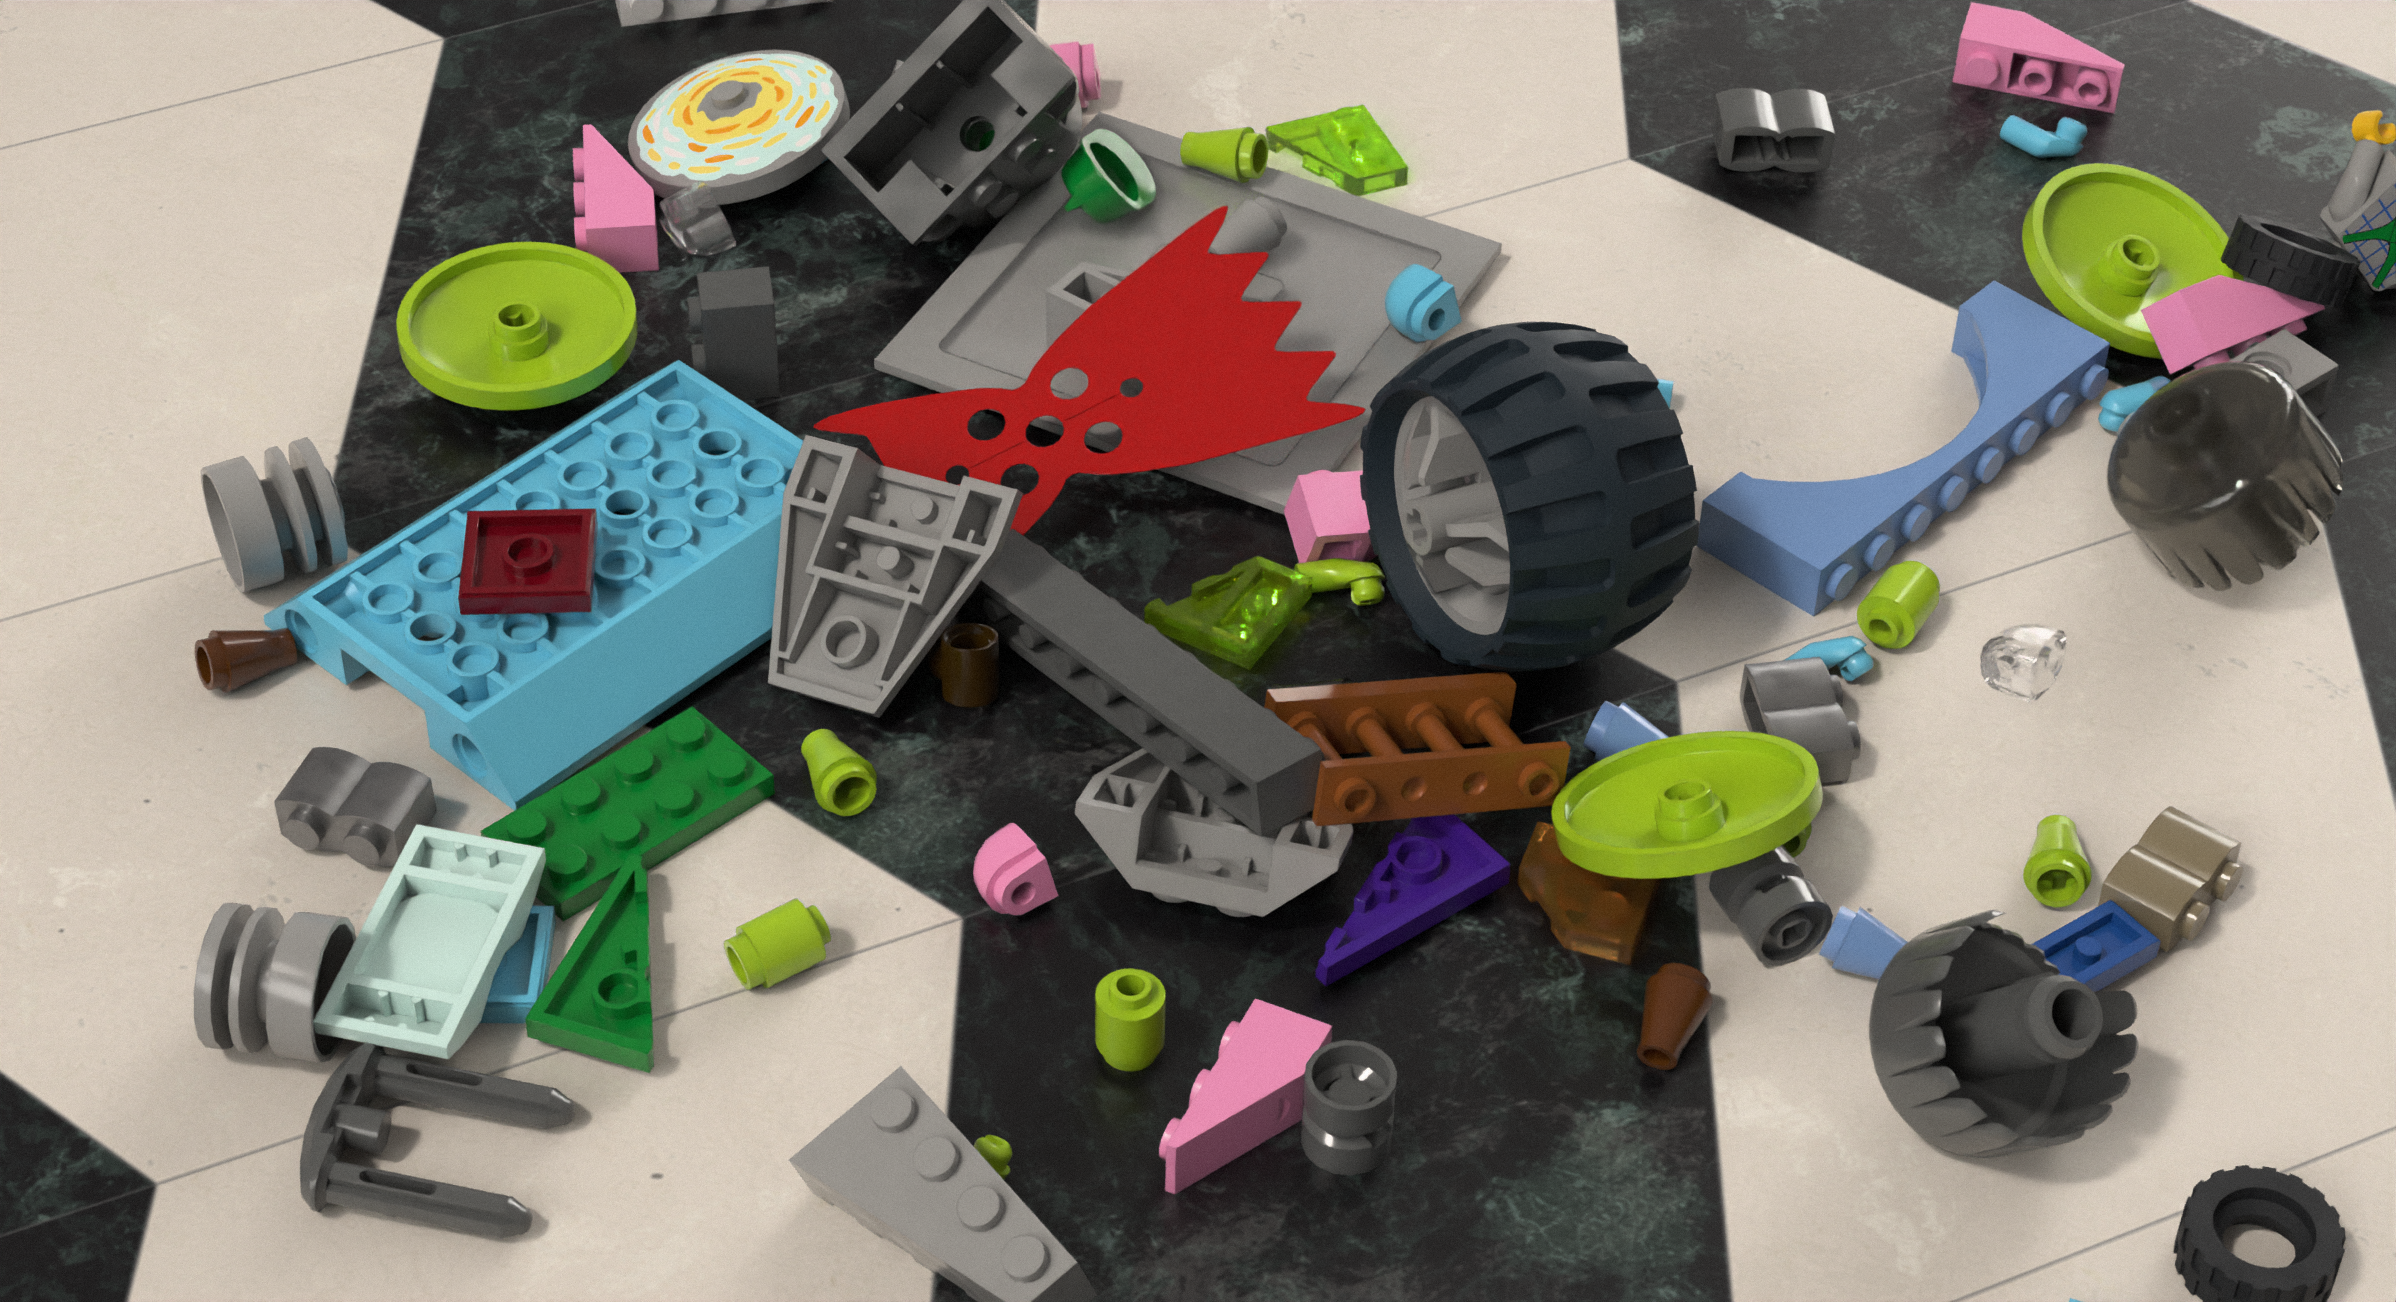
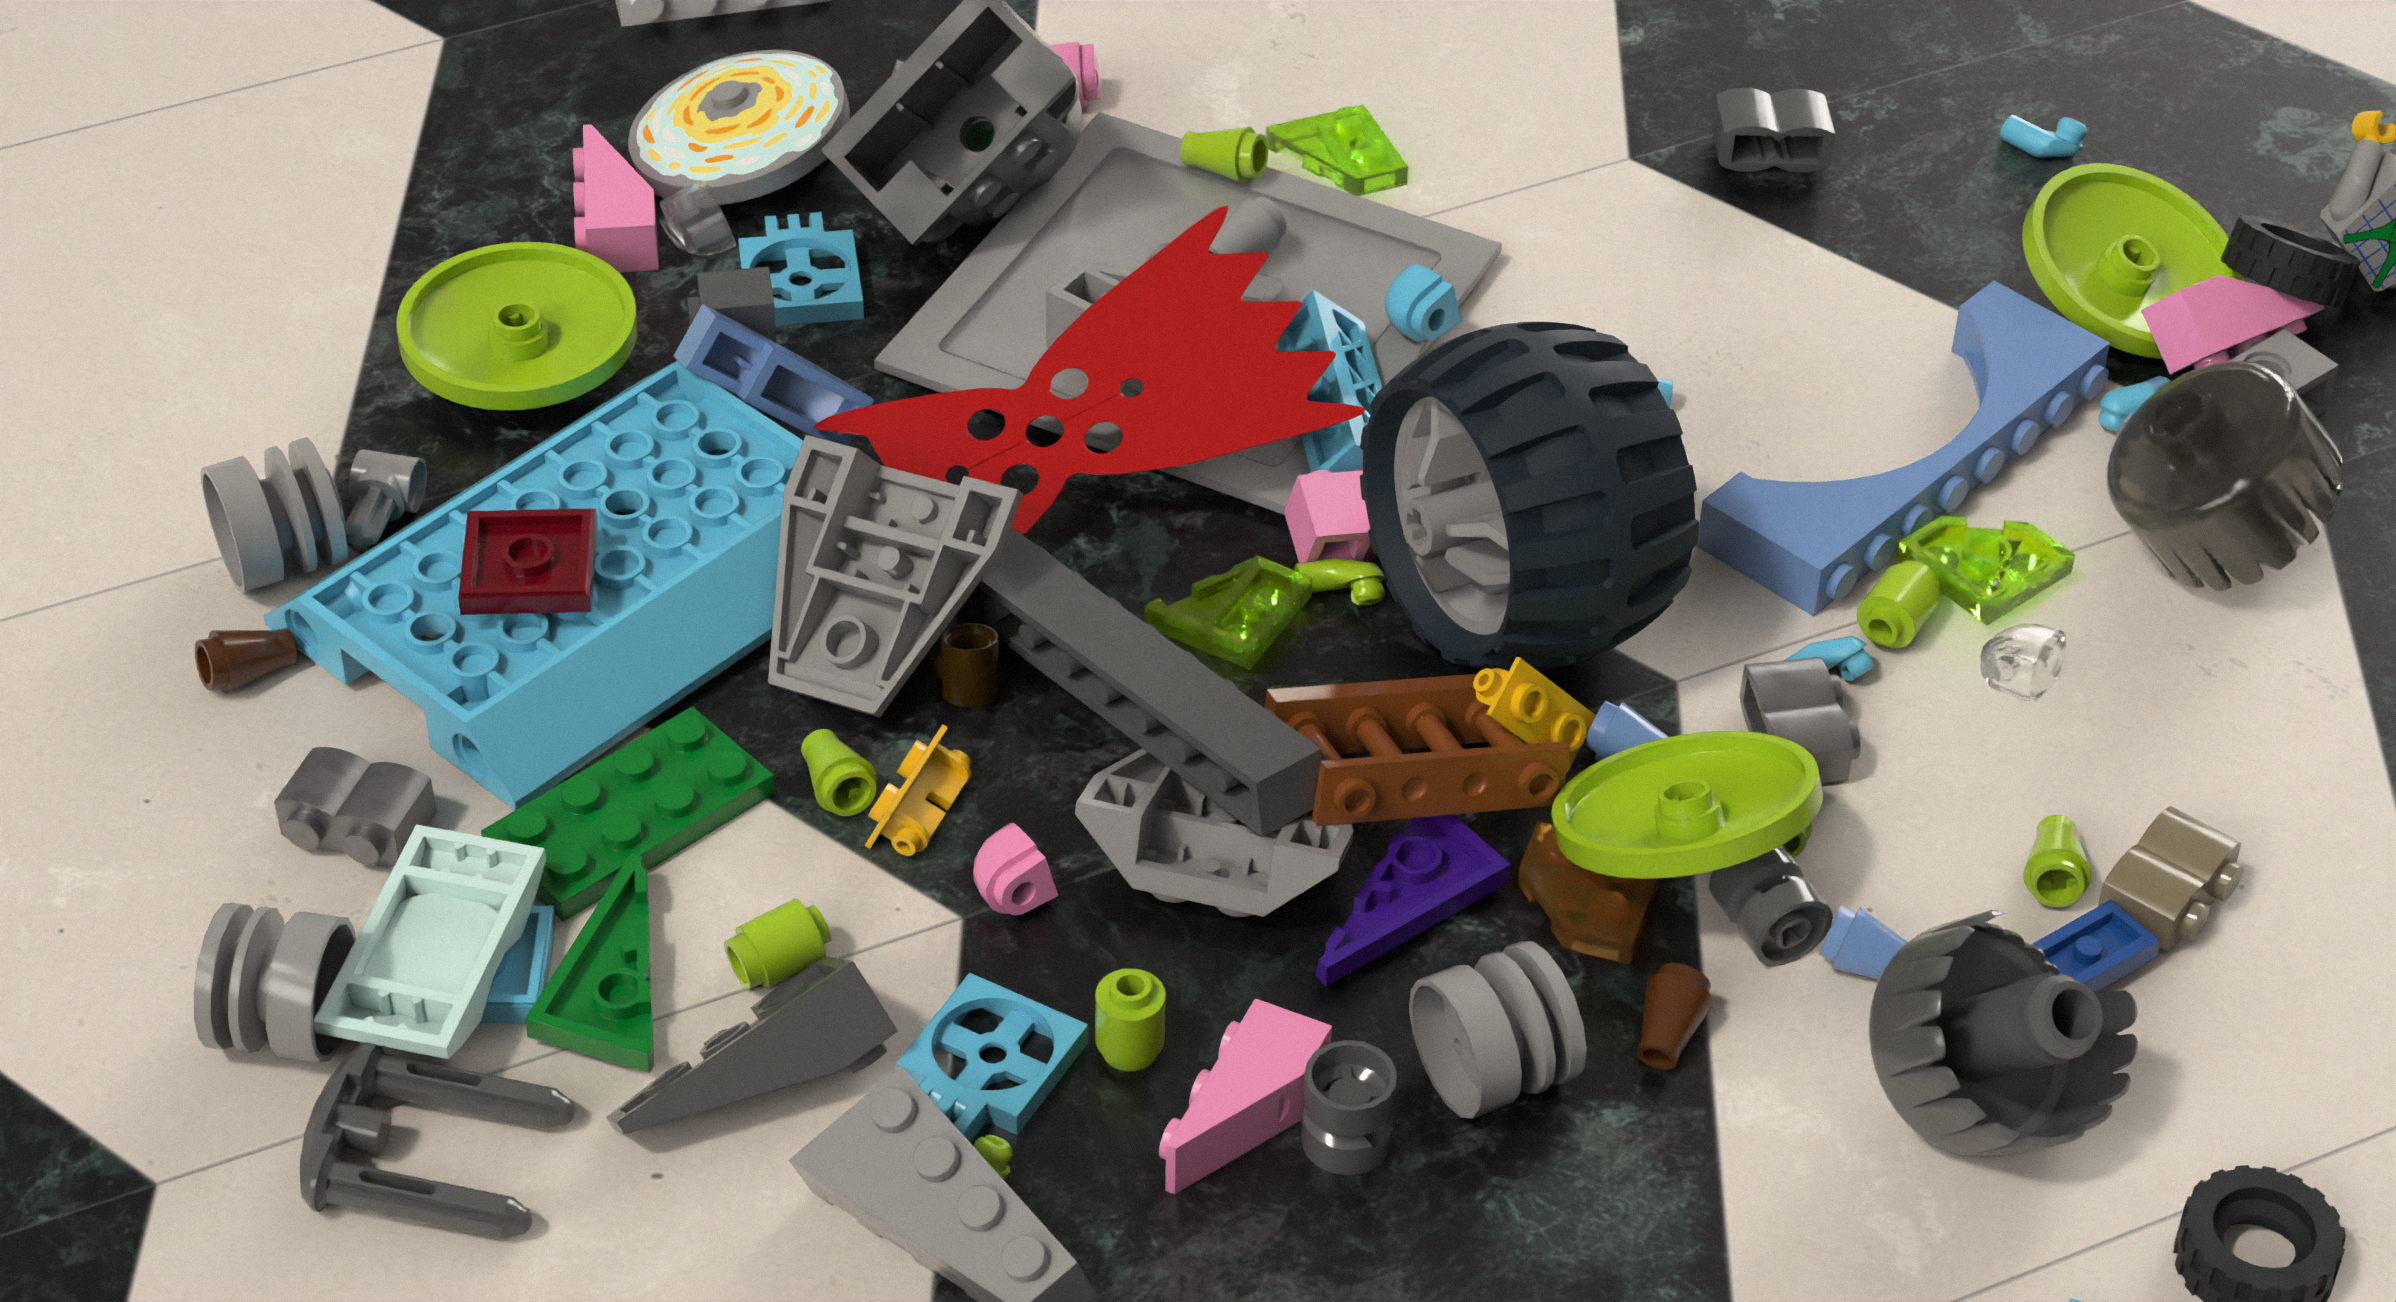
green piece [1061,129,1156,224] -> none
bright pink slope [1953,2,2124,113] -> none
none -> light grey axle [344,449,427,551]
none -> dark grey wedge [606,956,898,1134]
none -> medium blue slope [674,304,874,446]
none -> medium azure piece [738,212,864,326]
none -> yellow hinge [864,724,972,856]
none -> medium azure piece [896,973,1088,1143]
none -> medium azure fence [1277,290,1382,473]
none -> light grey wheel [1409,941,1587,1119]
none -> yellow hinge [1473,657,1596,773]
none -> clear neon green plate [1896,516,2075,625]

